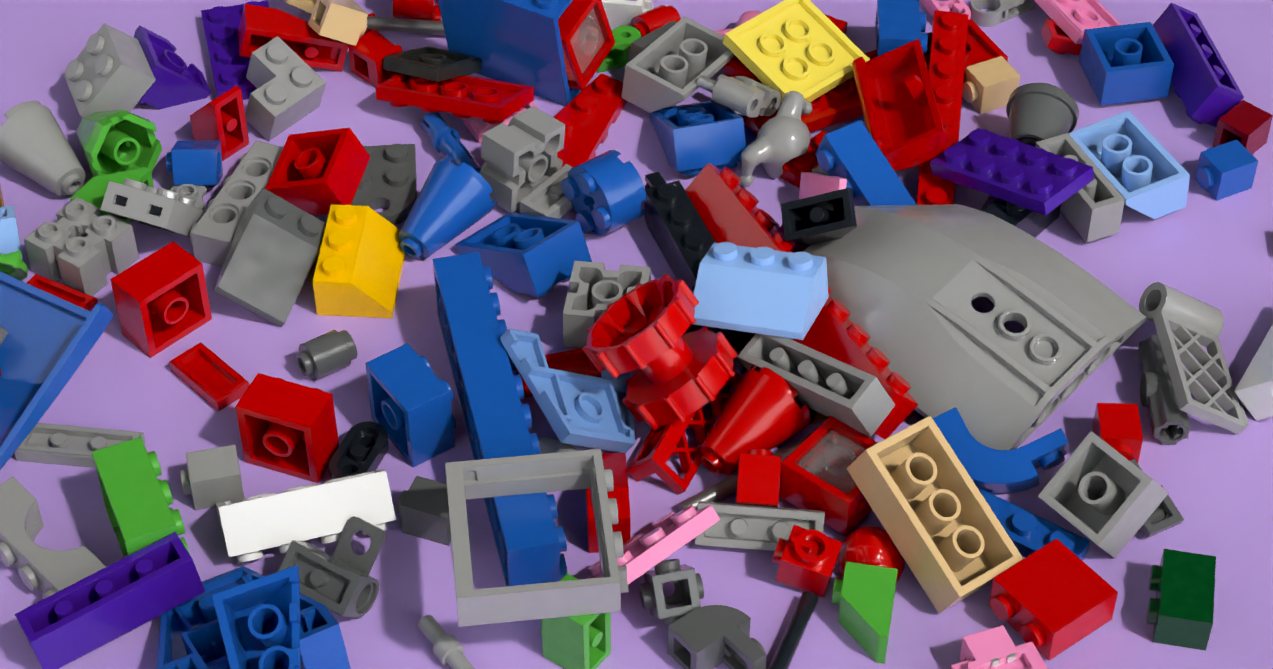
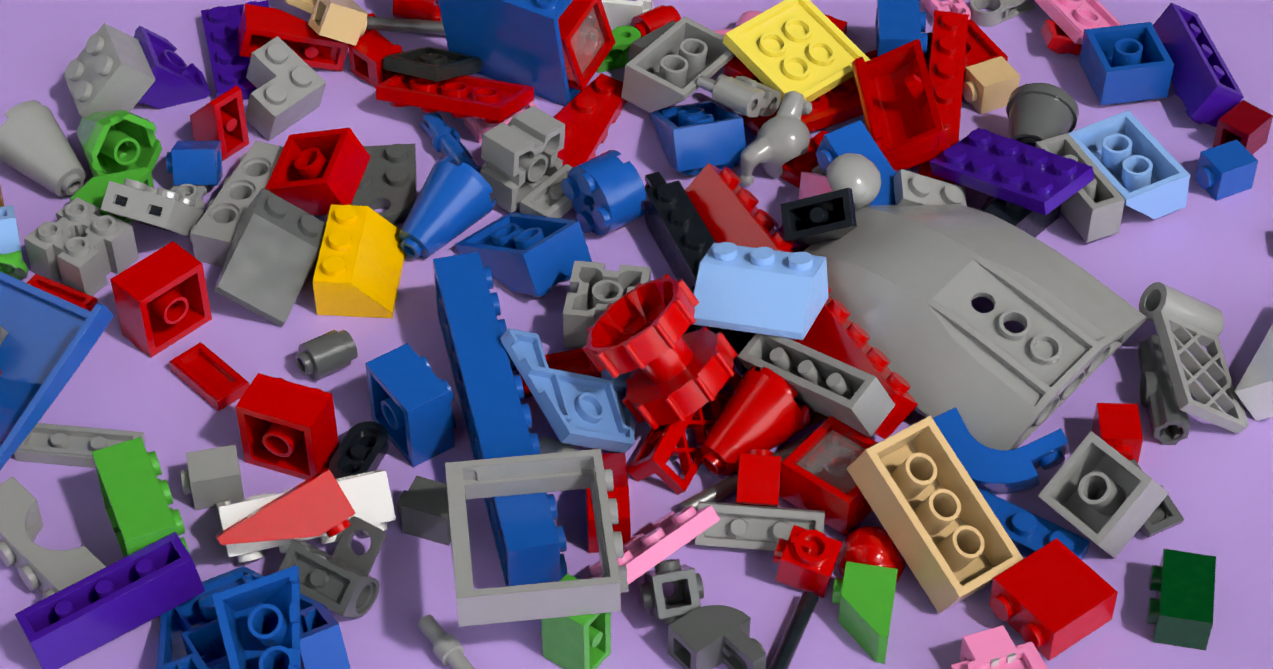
none -> slope [215,468,356,545]
none -> light grey hair [826,153,882,209]
none -> light grey plate [893,169,967,206]

